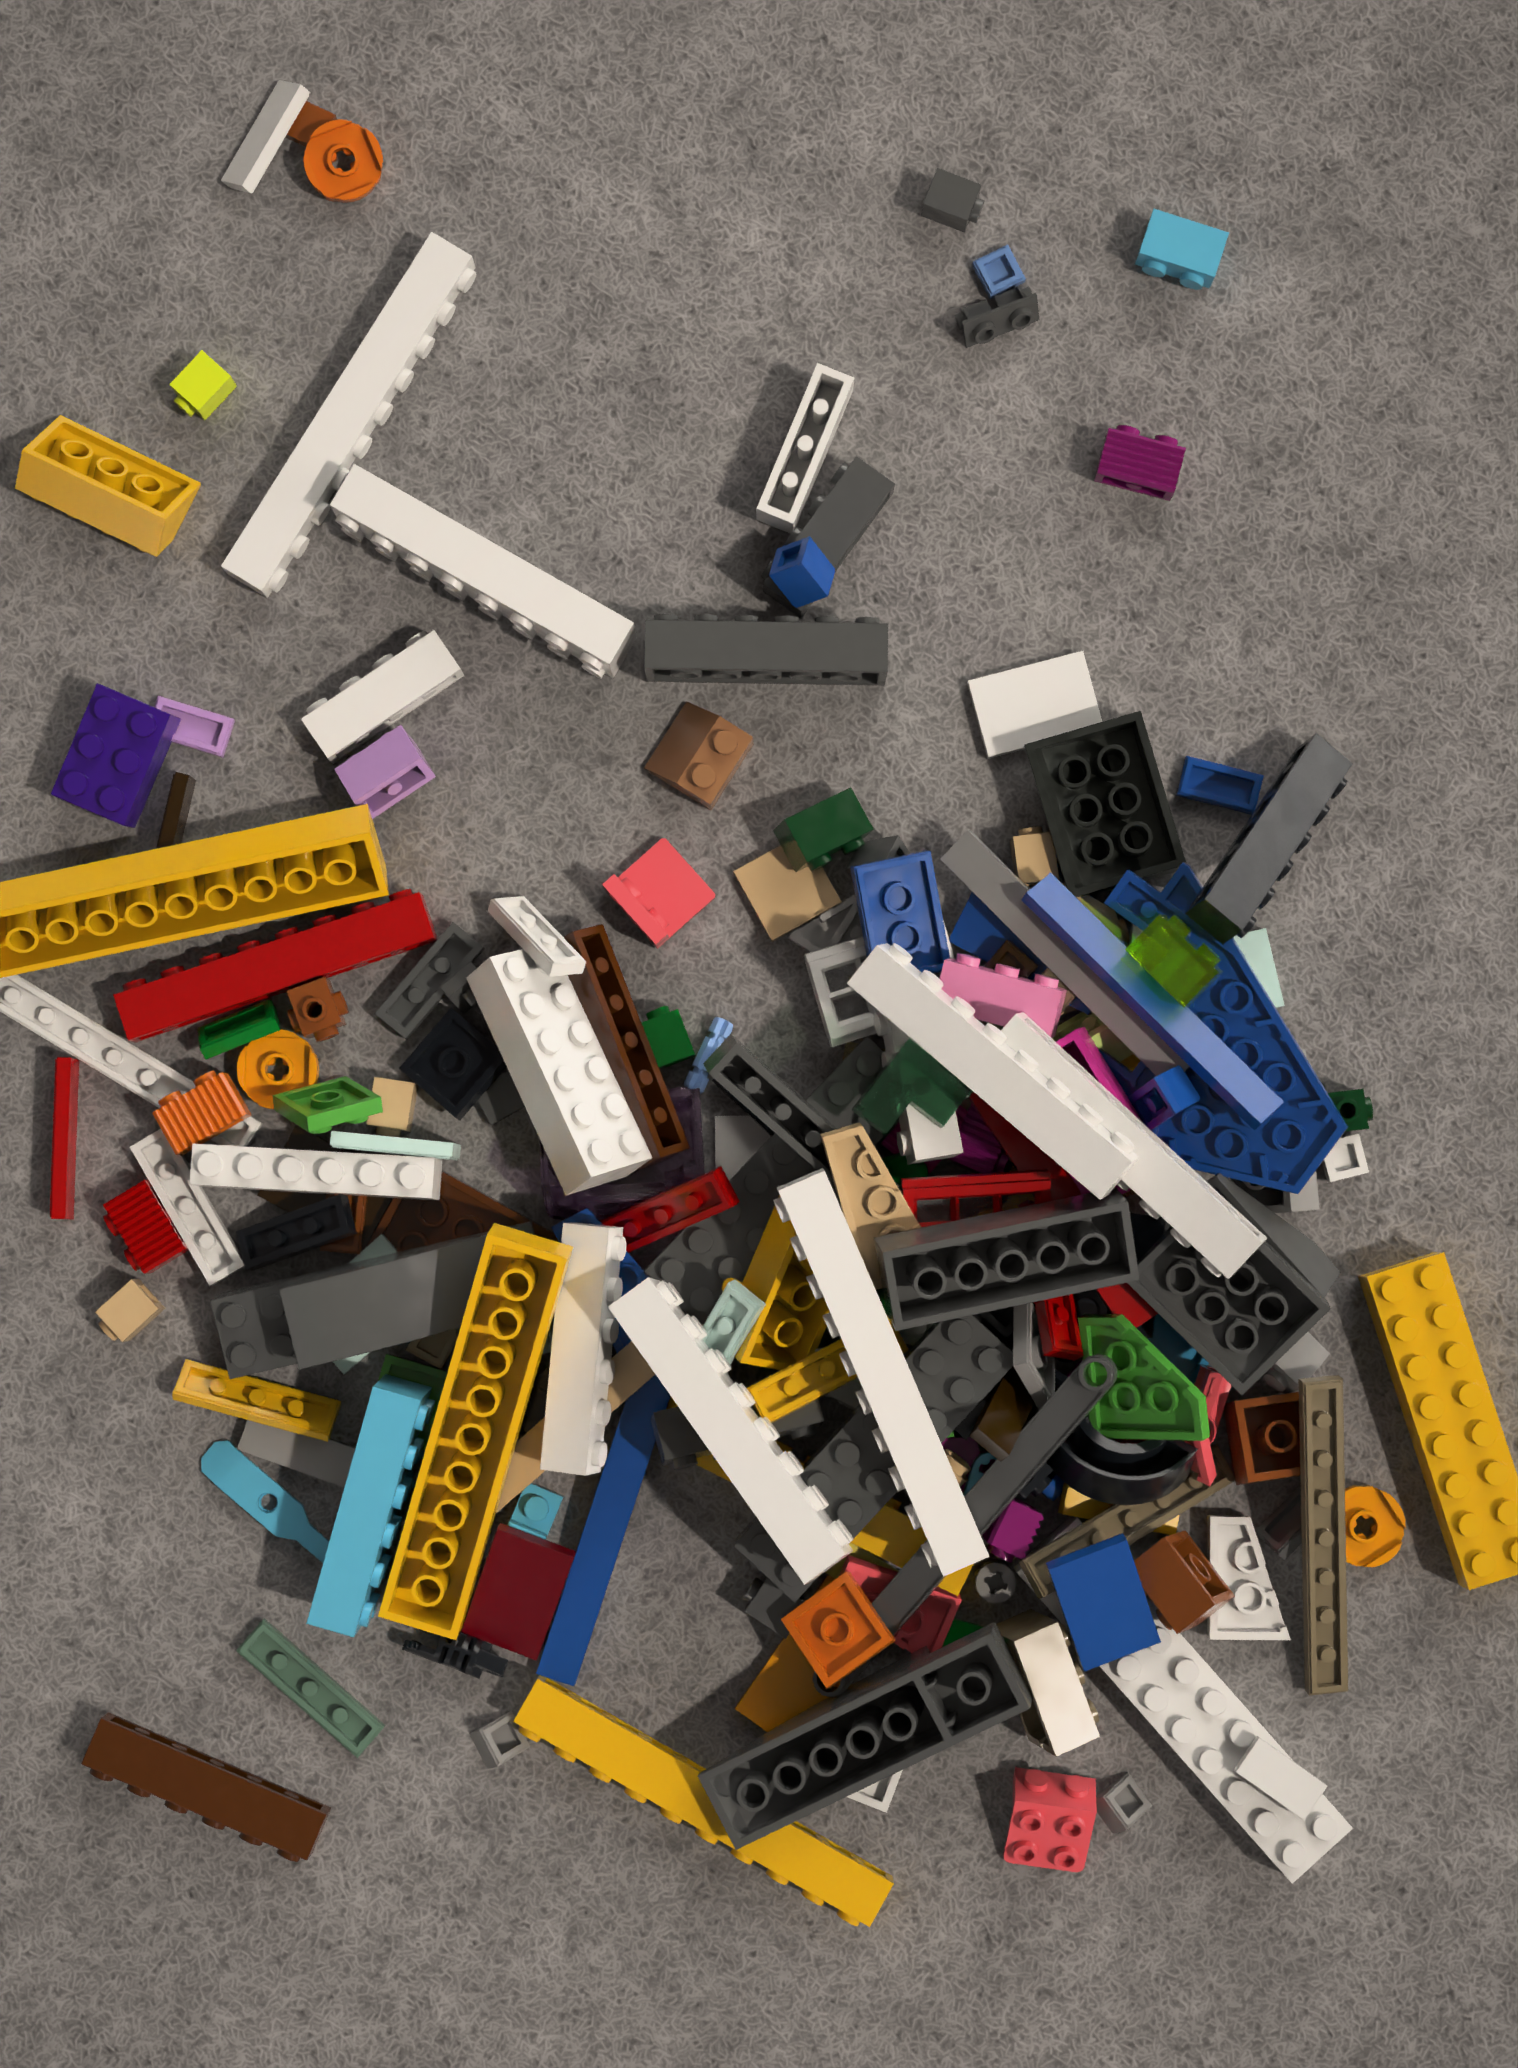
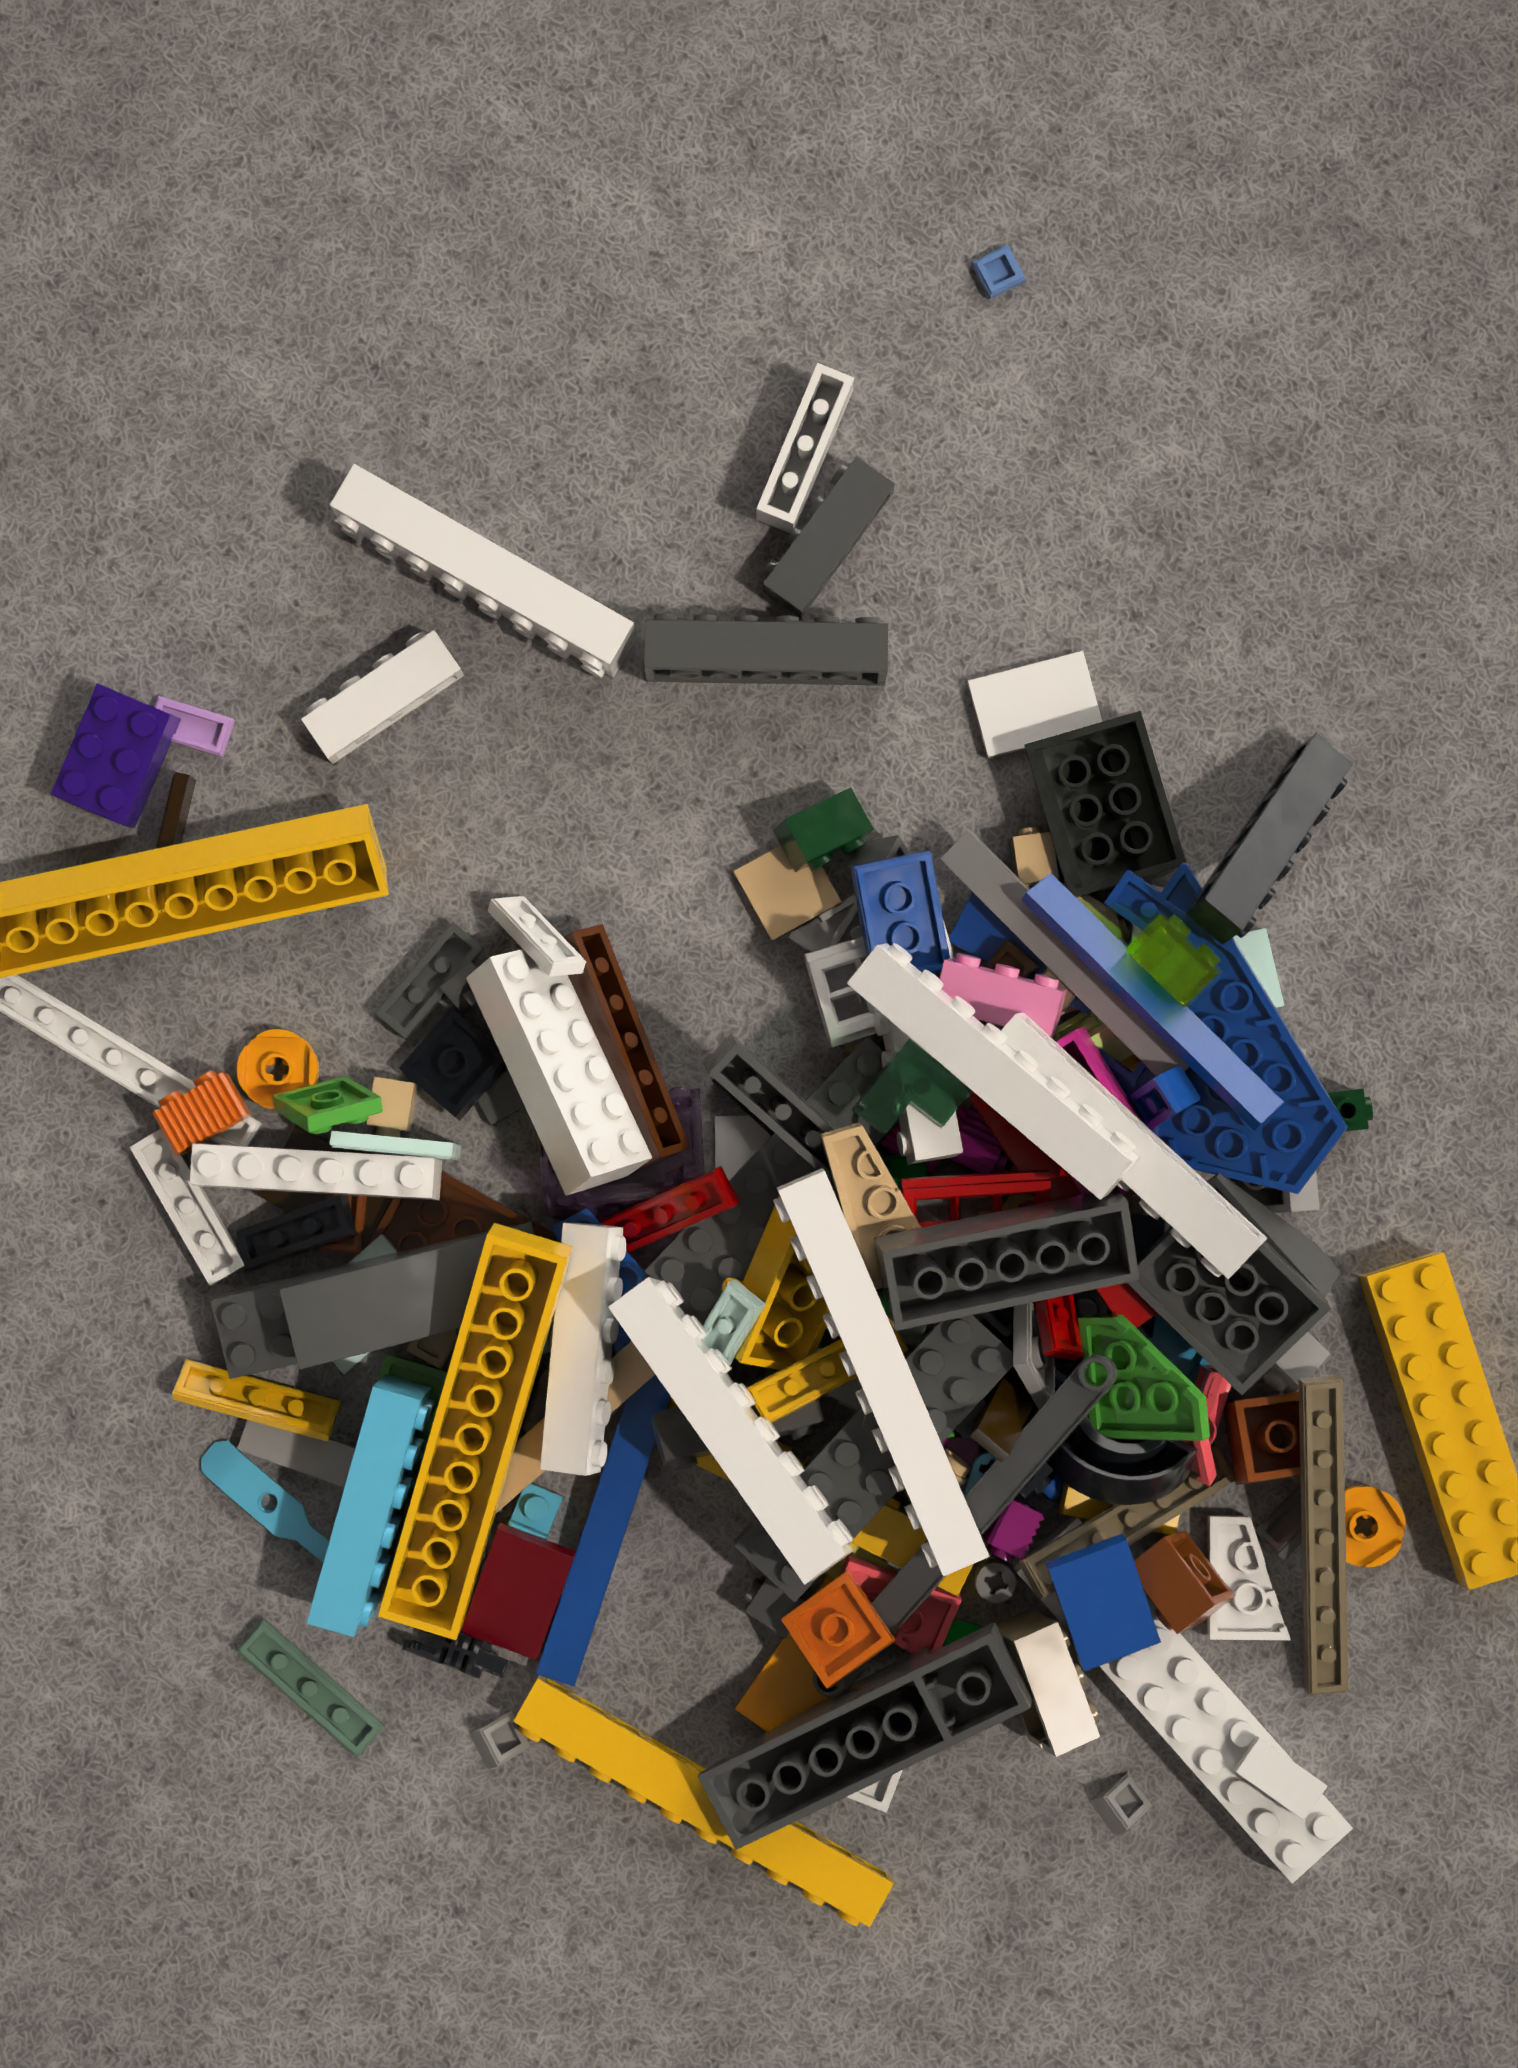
yellow slope [15,415,201,557] -> none
red tile [50,1057,79,1220] -> none
reddish brown brick [81,1713,331,1862] -> none
tan brick [95,1279,165,1342] -> none
red brick [103,1180,189,1274] -> none
red brick [113,889,438,1043] -> none
neon yellow brick [169,350,237,420] -> none
green tile [197,999,280,1060] -> none
white tile [221,80,310,194] -> none
white brick [221,232,476,598] -> none
dark orange tile [286,101,337,147] -> none
dark orange brick [287,977,349,1042] -> none
orange plate [303,119,383,203] -> none
lavender brick [334,725,436,819] -> none
coral bracket [602,838,715,949] -> none
green brick [641,1006,695,1070] -> none
medium nougat slope [644,702,754,810] -> none
light blue axle [684,1017,733,1094] -> none
blue panel [769,536,835,608] -> none
dark grey brick [921,168,985,233] -> none
dark grey hinge [955,286,1040,348] -> none
coral bracket [1004,1767,1097,1872] -> none
magenta brick [1094,425,1186,501] -> none
medium azure brick [1135,209,1229,290] -> none
blue tile [1176,756,1264,815] -> none
white plate [1322,1134,1369,1183] -> none

